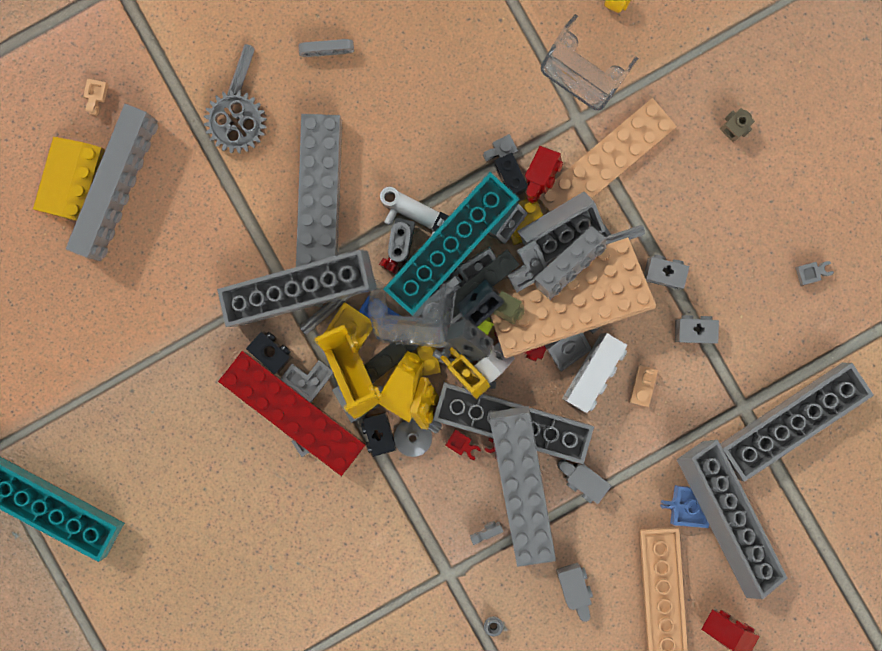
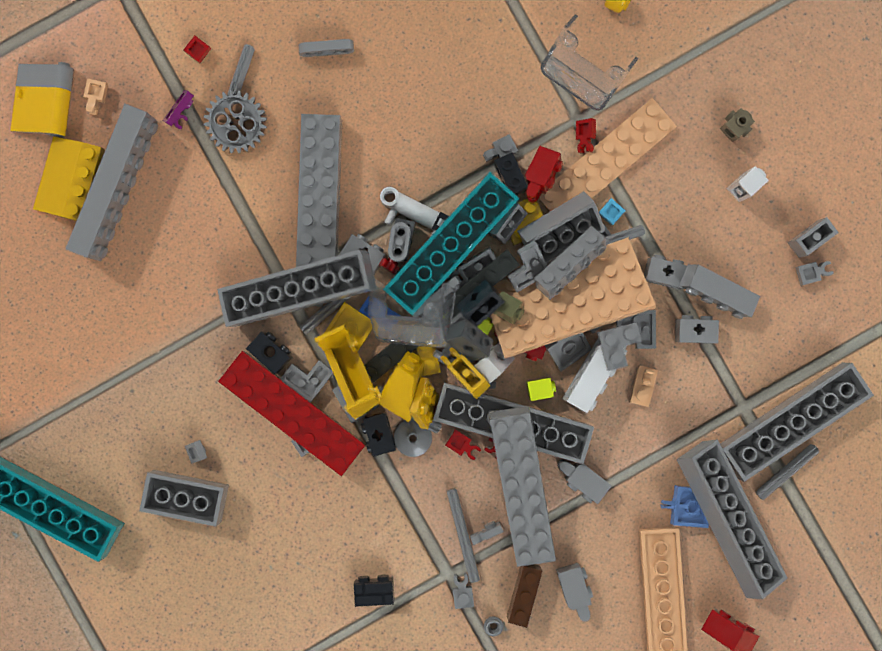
none -> yellow door [10,62,74,138]
none -> light grey brick [139,470,229,527]
none -> magenta plate [163,90,194,129]
none -> red plate [183,35,211,64]
none -> light grey plate [185,440,207,464]
none -> light grey brick [340,234,386,275]
none -> black brick [354,574,395,607]
none -> light grey axle [447,489,480,583]
none -> light grey plate [453,573,474,609]
none -> reddish brown brick [507,564,543,628]
none -> neon yellow brick [526,377,556,401]
none -> red plate [576,118,596,154]
none -> light grey plate [597,322,642,371]
none -> medium azure plate [599,198,626,226]
none -> light grey plate [616,310,656,349]
none -> light grey brick [679,264,760,319]
none -> white brick [726,166,769,202]
none -> light grey axle [756,444,819,500]
none -> light grey brick [788,217,839,258]

